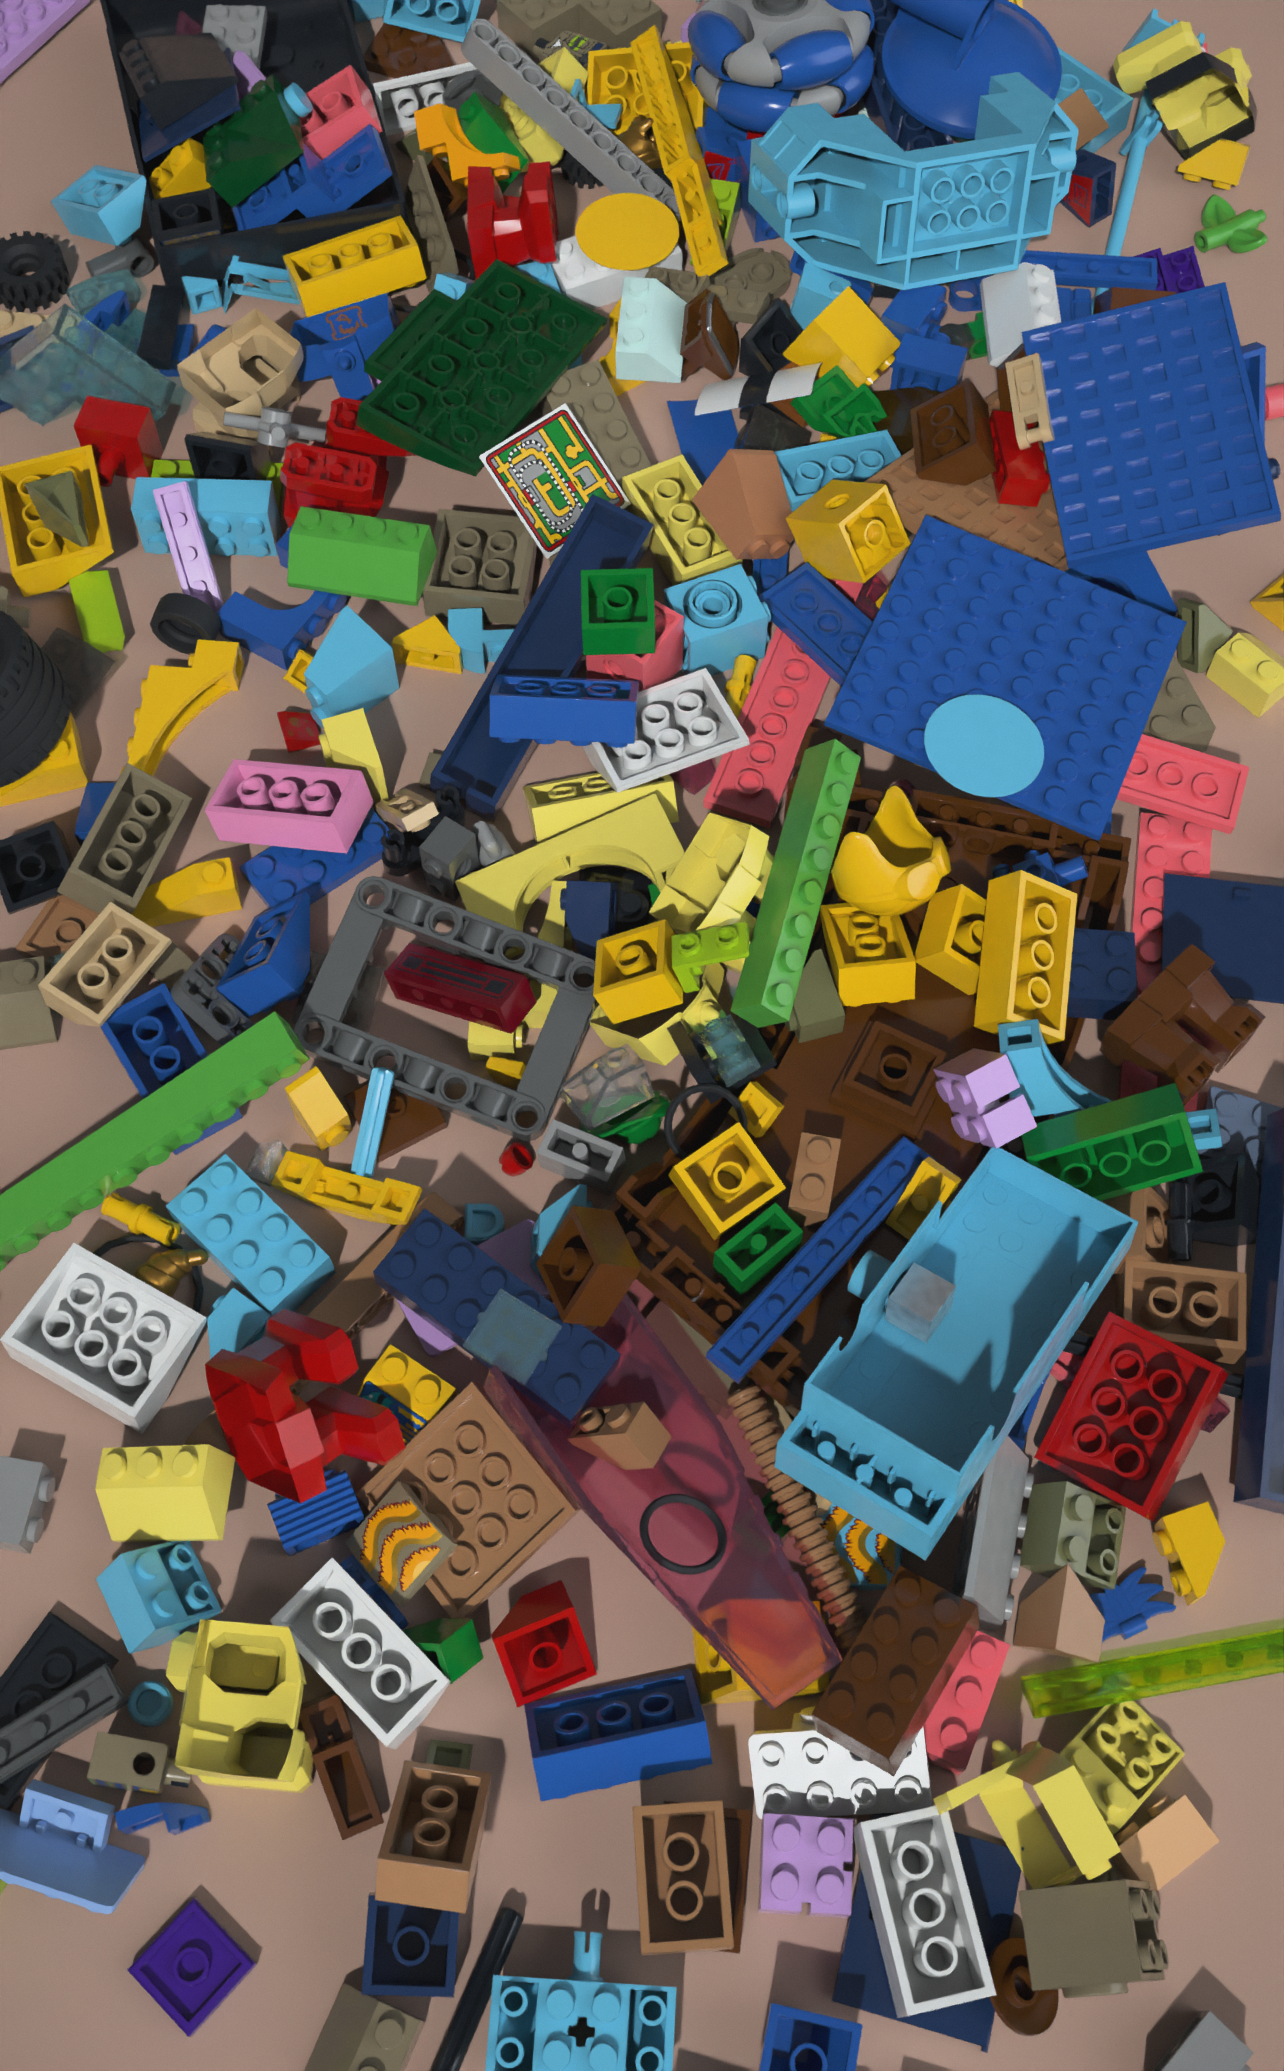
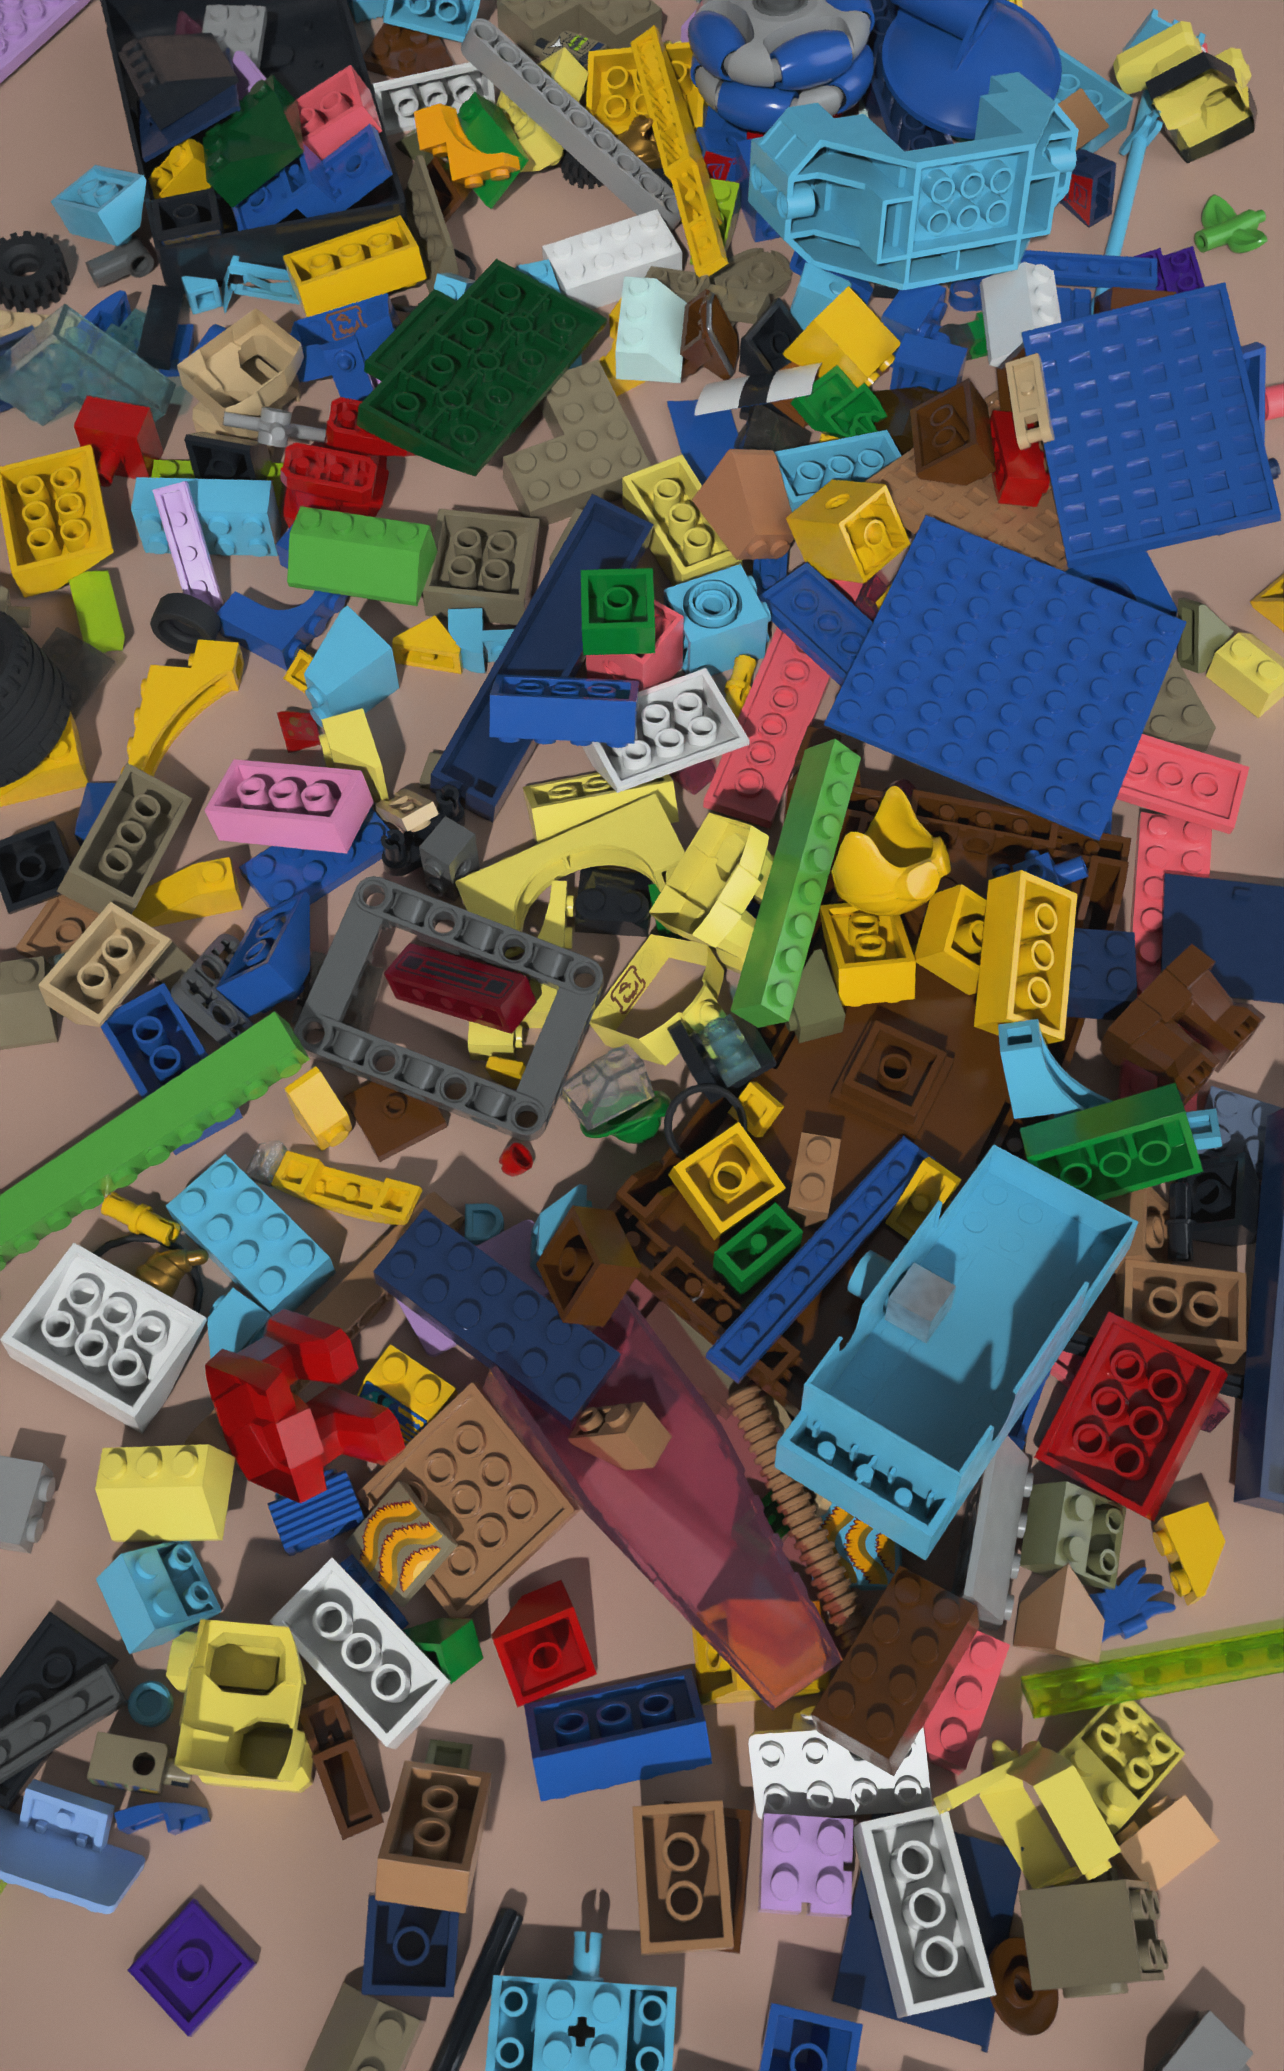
olive slope [24,471,89,547] -> none
clear light blue slope [66,270,142,317] -> none
medium azure tile [284,83,313,117] -> none
medium azure axle [351,1067,394,1178] -> none
dark grey tile [442,70,502,114] -> none
clear light blue piece [463,1288,562,1386] -> none
red piece [467,161,559,280] -> none
light grey piece [472,821,516,869] -> none
sticker [479,403,631,559] -> none
light grey brick [536,1119,626,1196] -> none
dark blue slope [560,881,618,983] -> none
medium azure bracket [570,79,622,129] -> none
yellow sticker [575,193,679,270] -> none
yellow brick [593,919,683,1024] -> none
black tyre [639,1494,727,1575] -> none
lime bracket [672,922,749,993] -> none
medium azure sticker [924,694,1044,797] -> none
lavender piece [933,1048,1037,1149] -> none
yellow slope [1177,138,1251,190] -> none

